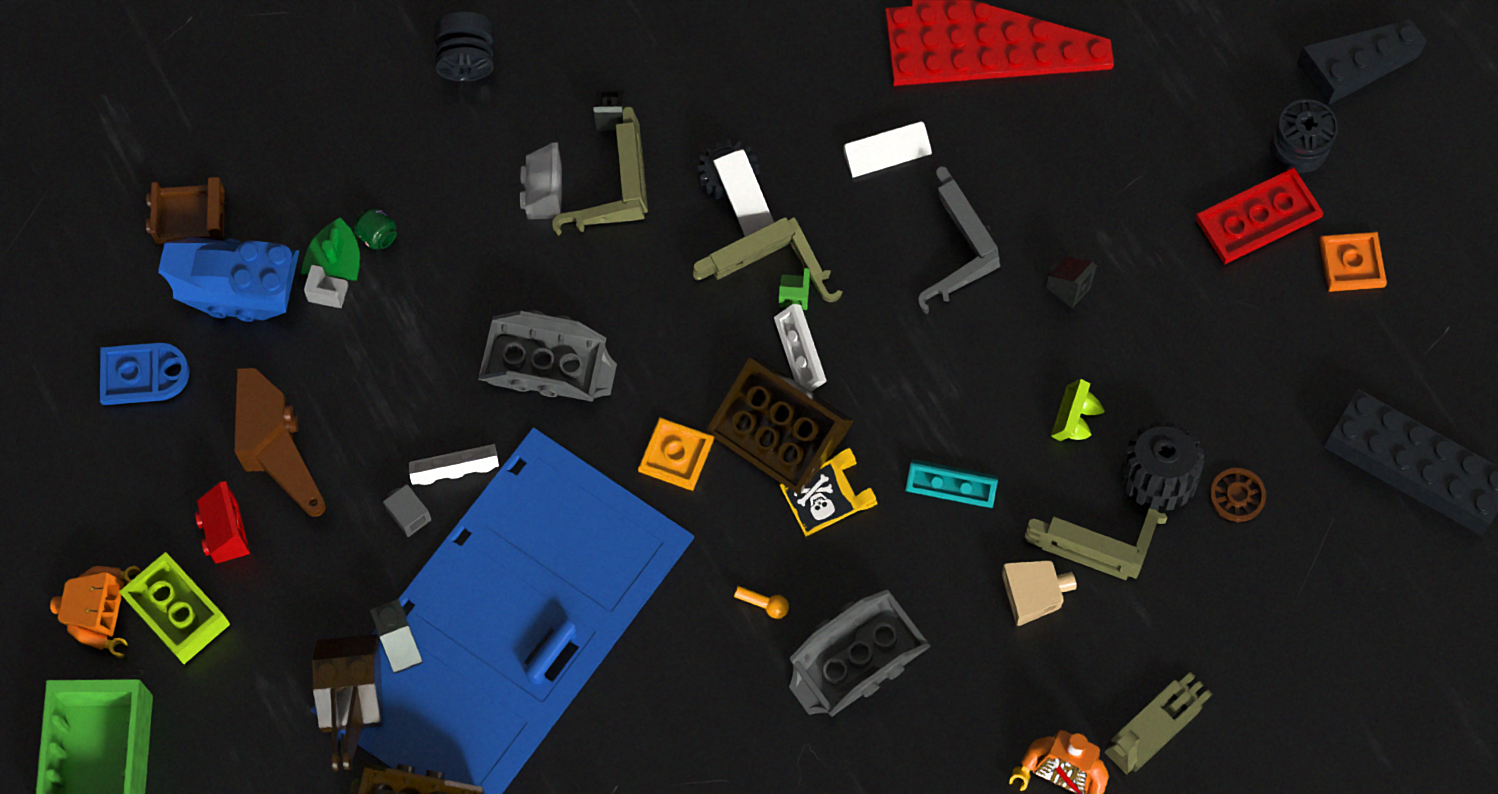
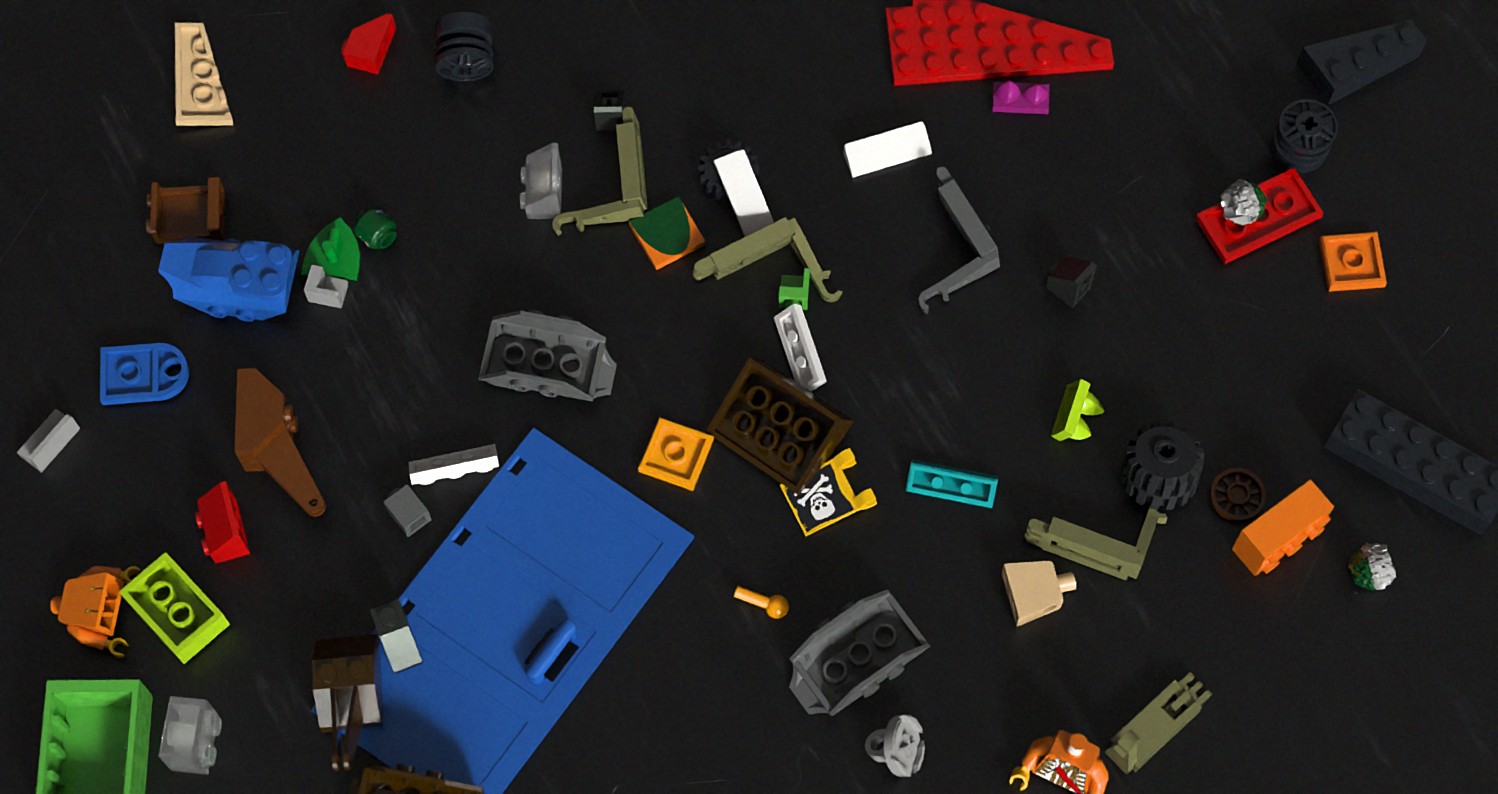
none -> light grey panel [17,409,80,473]
none -> clear brick [159,696,222,774]
none -> tan wing [175,23,233,126]
none -> red slope [341,13,396,74]
none -> dark green tile [629,196,706,270]
none -> light grey tile [865,715,925,777]
none -> magenta tile [992,80,1049,114]
none -> light grey piece [1220,179,1268,226]
none -> orange brick [1232,479,1334,576]
none -> piece [1348,543,1396,591]

